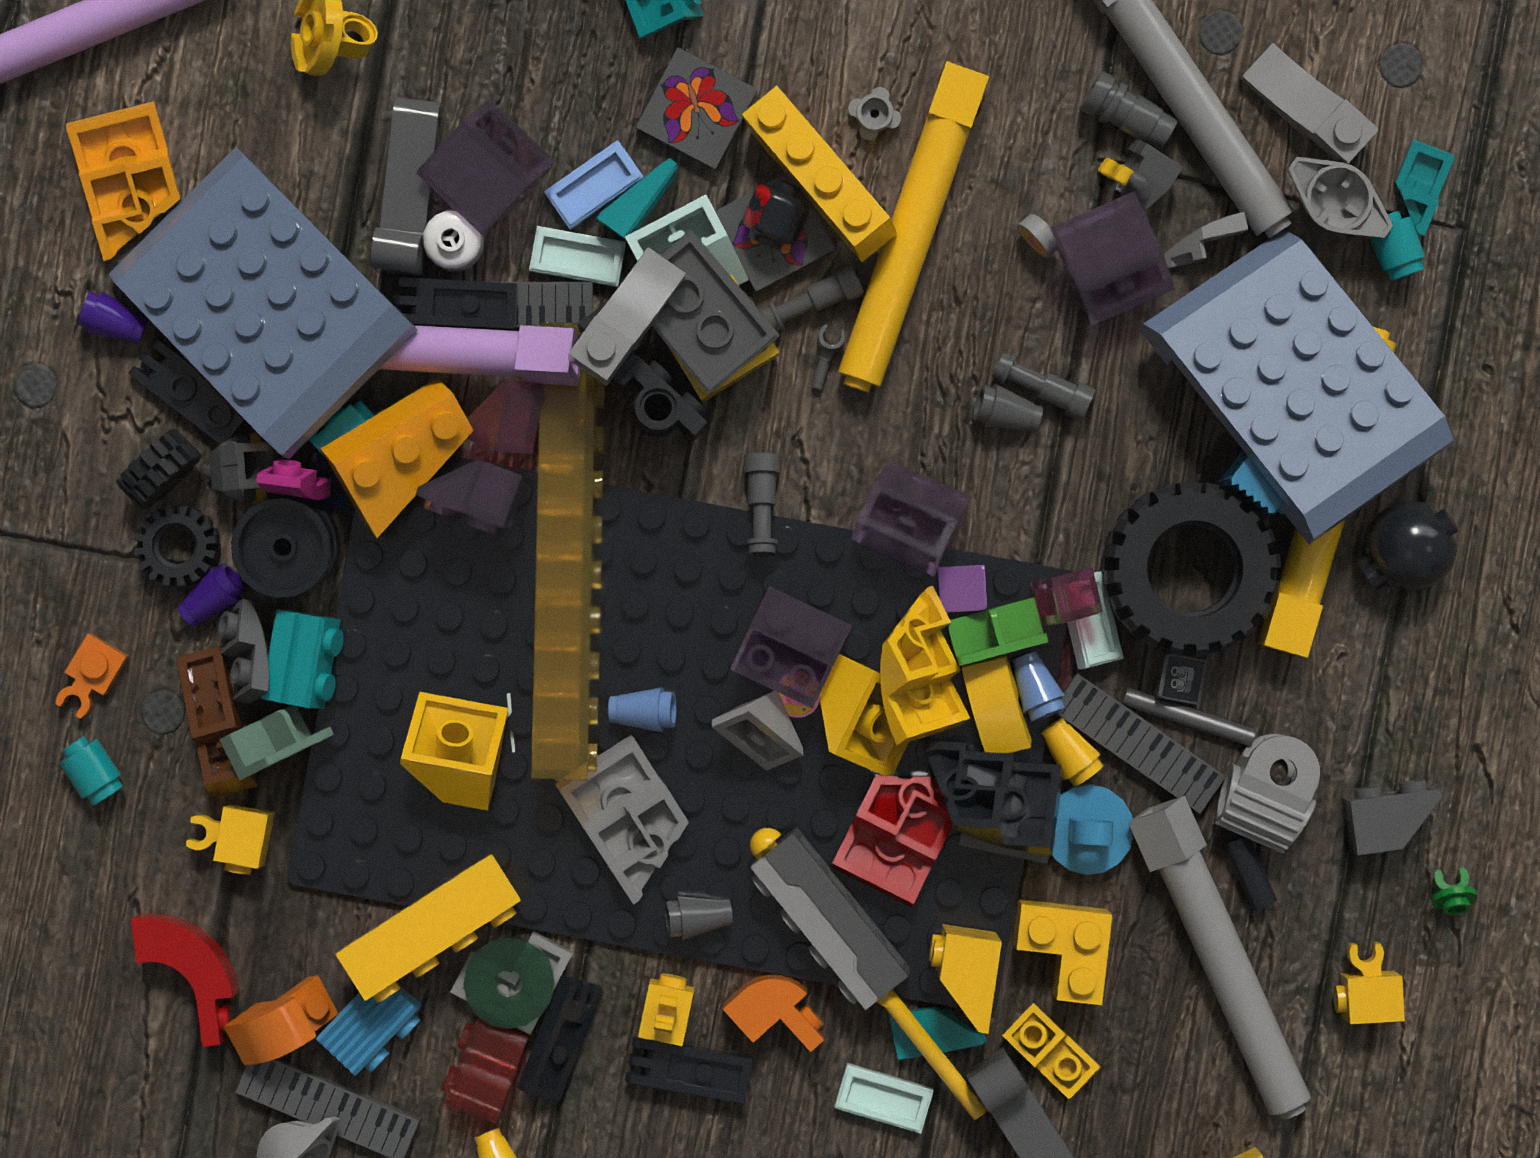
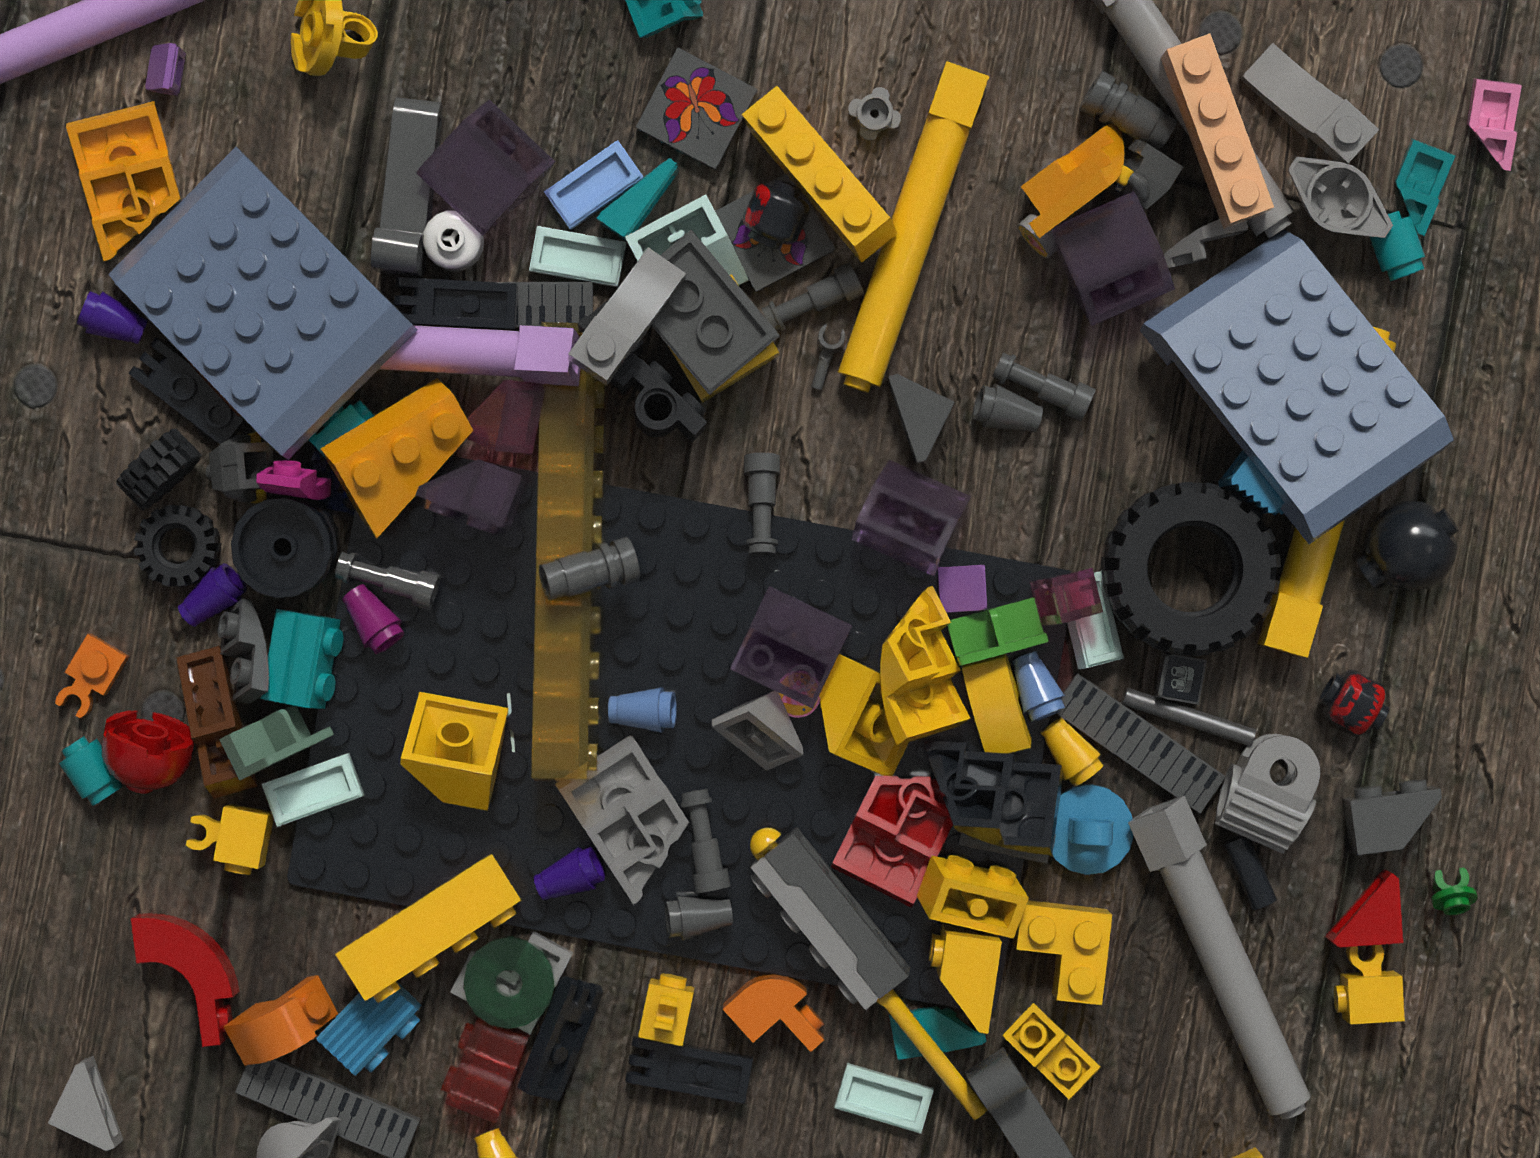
none -> light grey slope [48,1056,123,1151]
none -> red cylinder [102,711,194,794]
none -> medium lavender slope [145,43,186,96]
none -> light aqua tile [262,753,364,827]
none -> dark grey piece [335,552,440,610]
none -> magenta cone [342,584,405,654]
none -> dark purple cone [534,847,605,901]
none -> dark grey axle [539,537,640,600]
none -> dark grey piece [680,789,731,893]
none -> dark grey slope [887,374,955,464]
none -> yellow brick [917,855,1029,939]
none -> light orange slope [1021,123,1124,238]
none -> light nougat brick [1161,33,1274,229]
none -> black head [1318,669,1390,737]
none -> red slope [1325,869,1403,947]
none -> bright pink slope [1467,78,1522,171]

